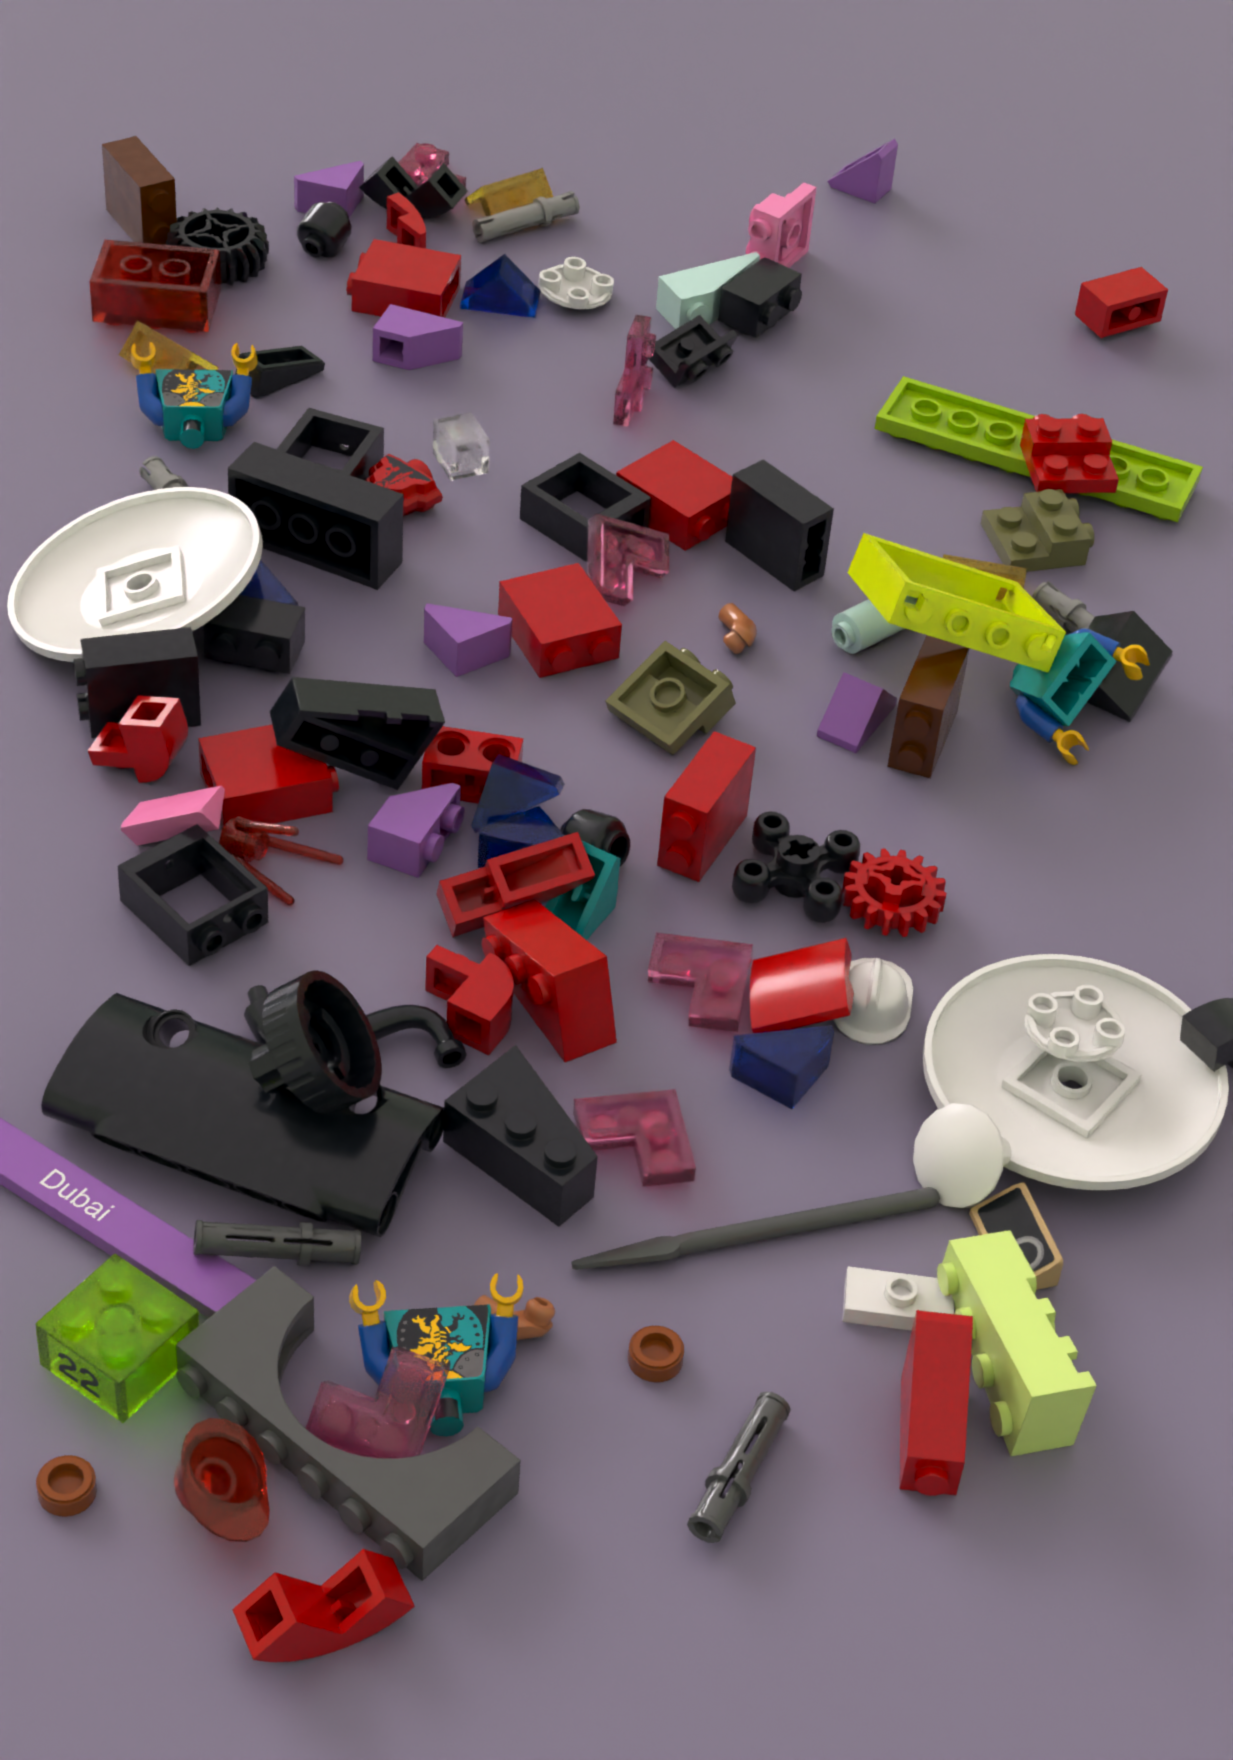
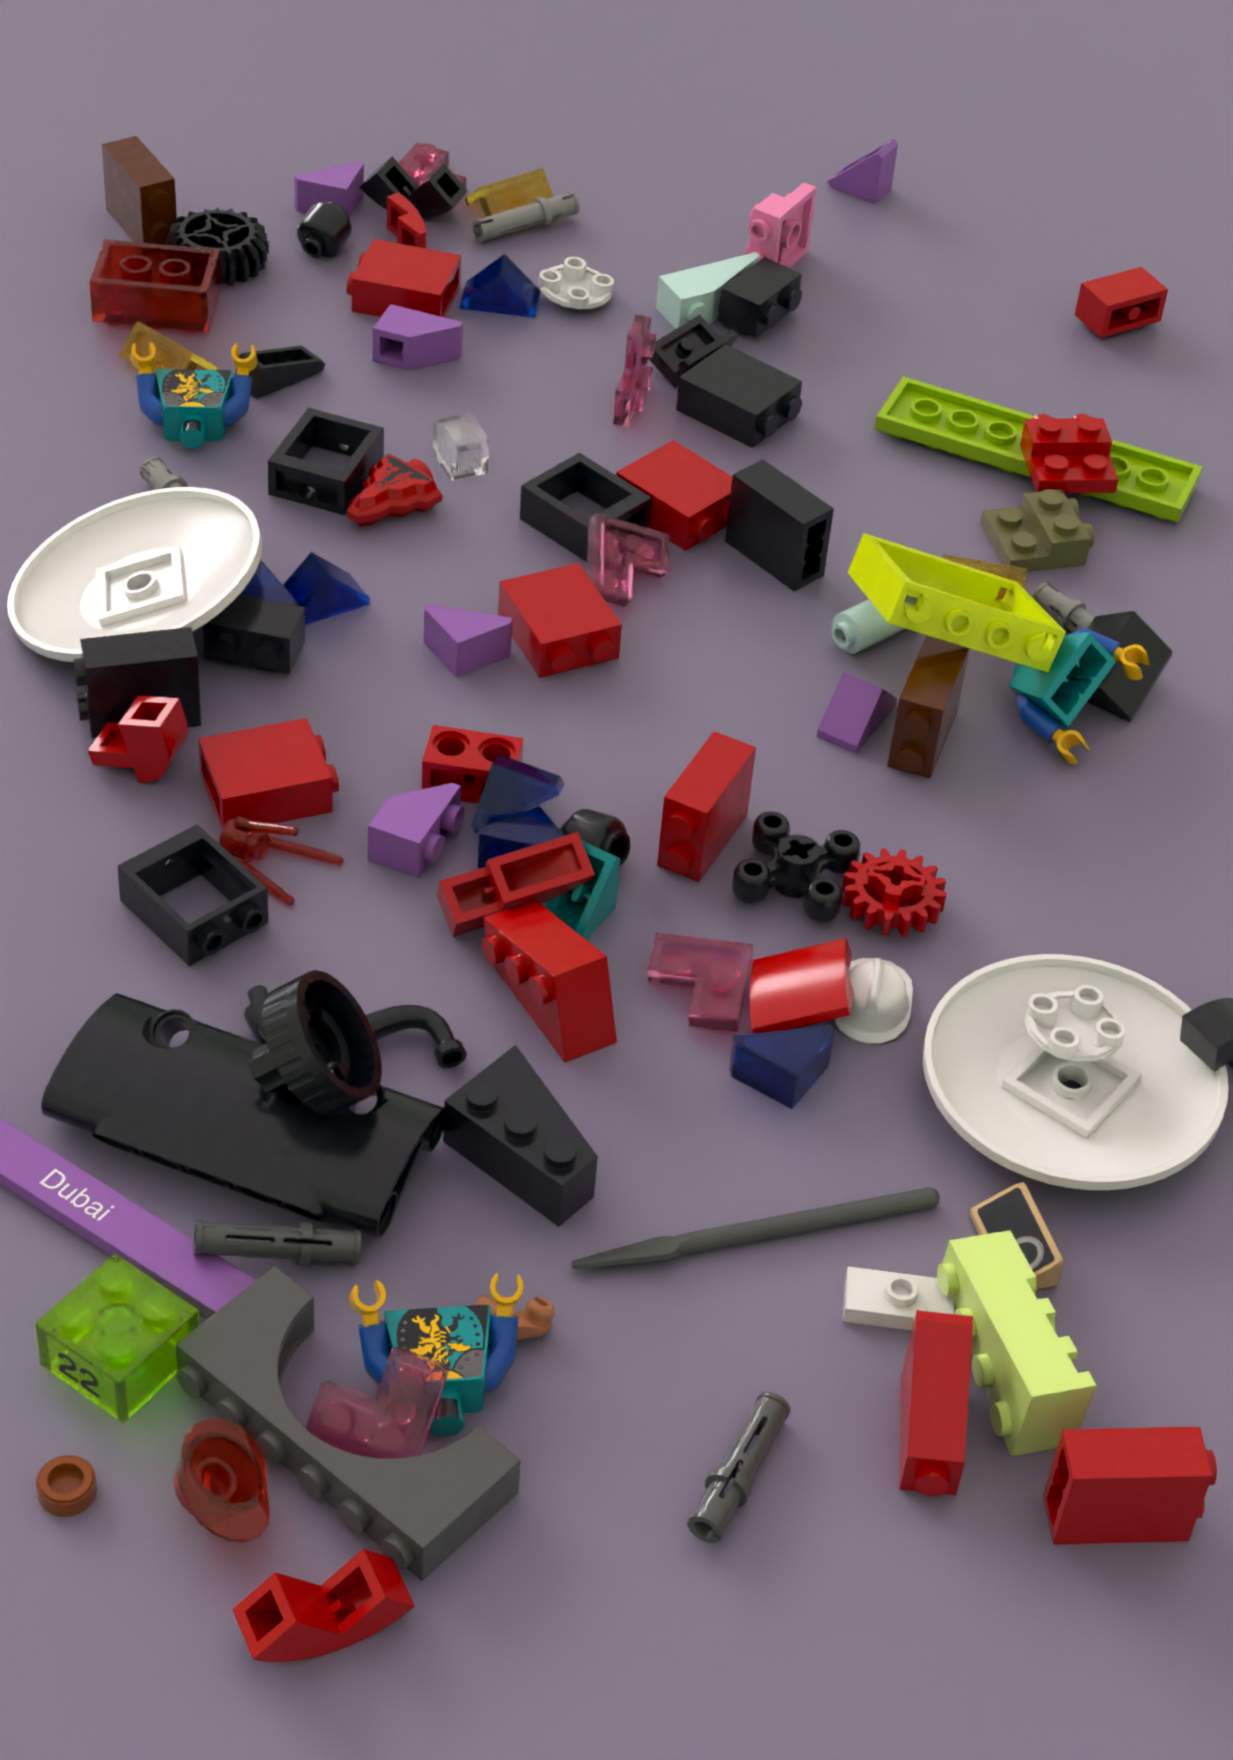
bright pink slope [121,786,225,846] -> none
black brick [227,442,404,590] -> none
black wedge [270,677,445,790] -> none
red brick [425,945,514,1056] -> none
clear pink plate [573,1089,696,1187] -> none
olive plate [605,641,736,755] -> none
dark orange tile [628,1325,684,1382] -> none
nougat arm [718,603,757,654] -> none
white dish [913,1103,1012,1208] -> none
none -> clear blue slope [273,552,370,625]
none -> black brick [676,344,802,448]
none -> red brick [1043,1427,1217,1545]

